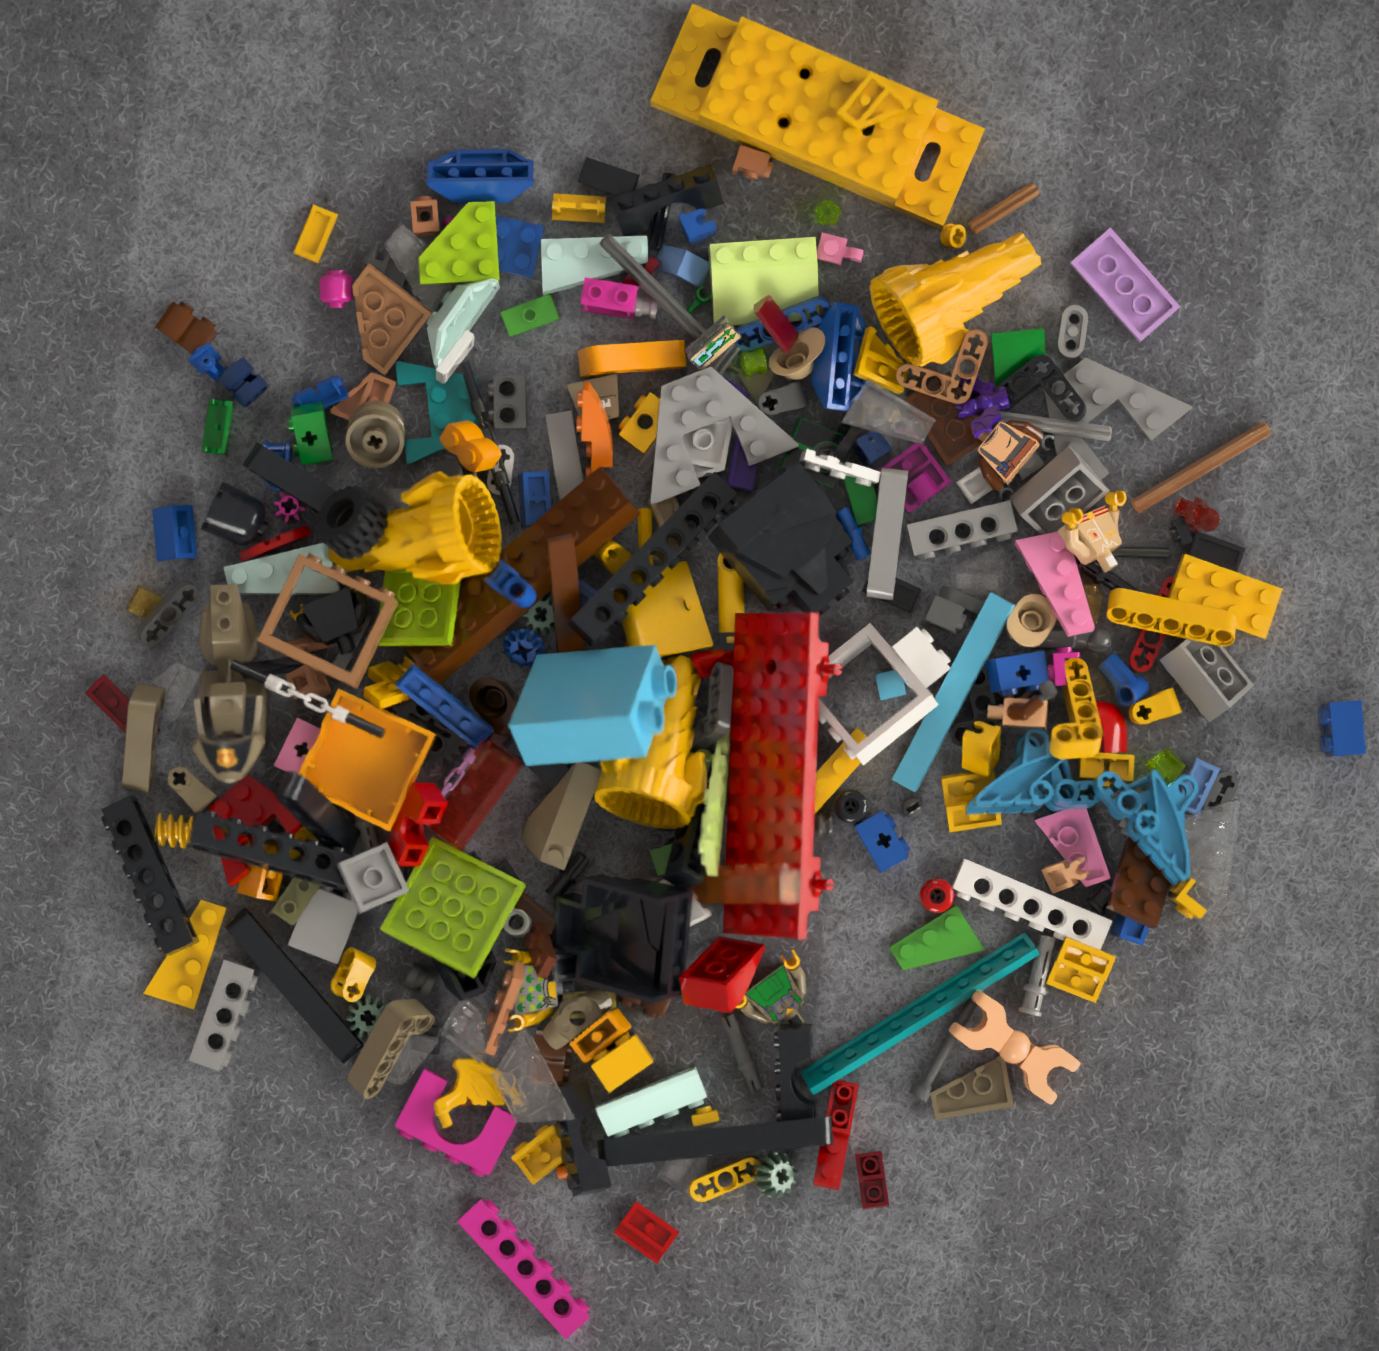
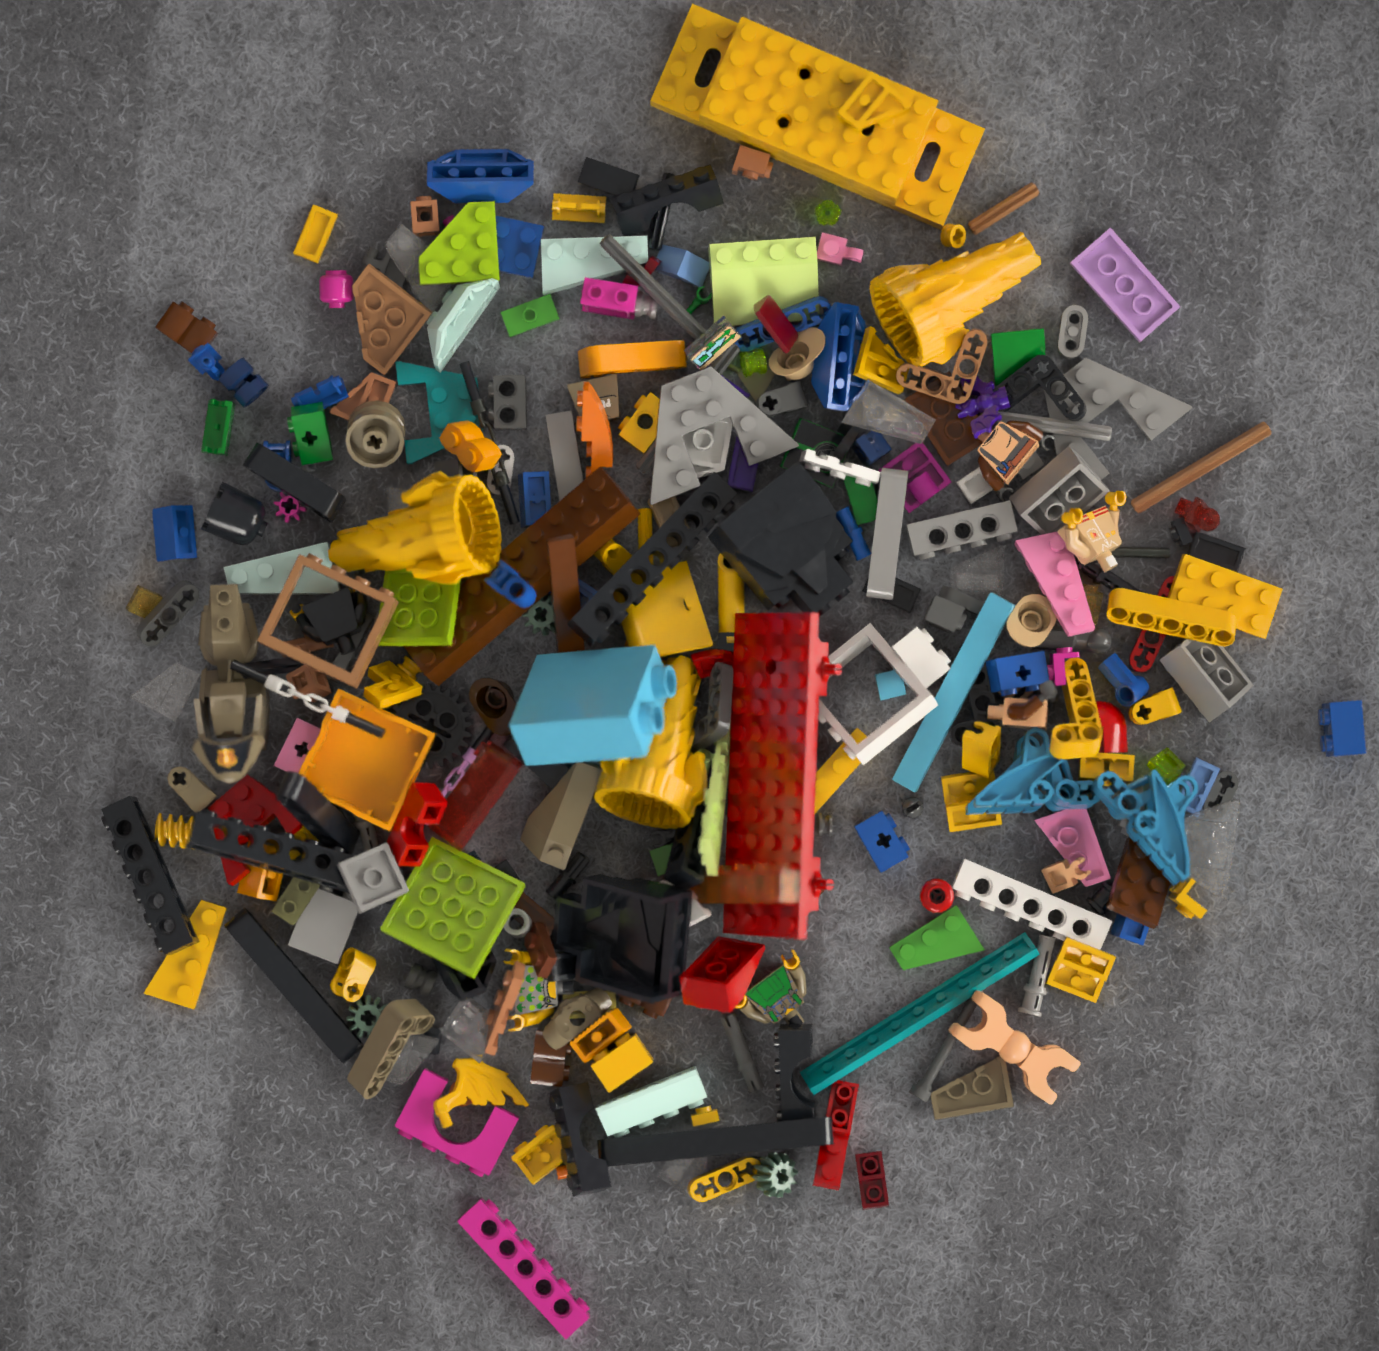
dark red plate [85,674,161,734] -> none
dark tan beam [122,683,166,793] -> none
light grey brick [189,959,259,1071] -> none
red tile [239,526,312,562] -> none
black tyre [315,485,388,560] -> none
blue tile [396,664,494,750] -> none
white tile [436,329,474,384] -> none
clear wing [491,1028,574,1123] -> none
blue gear [503,629,545,668] -> none
red plate [614,1201,679,1264] -> none
blue hinge [679,209,716,246] -> none
black head [833,789,868,823] -> none

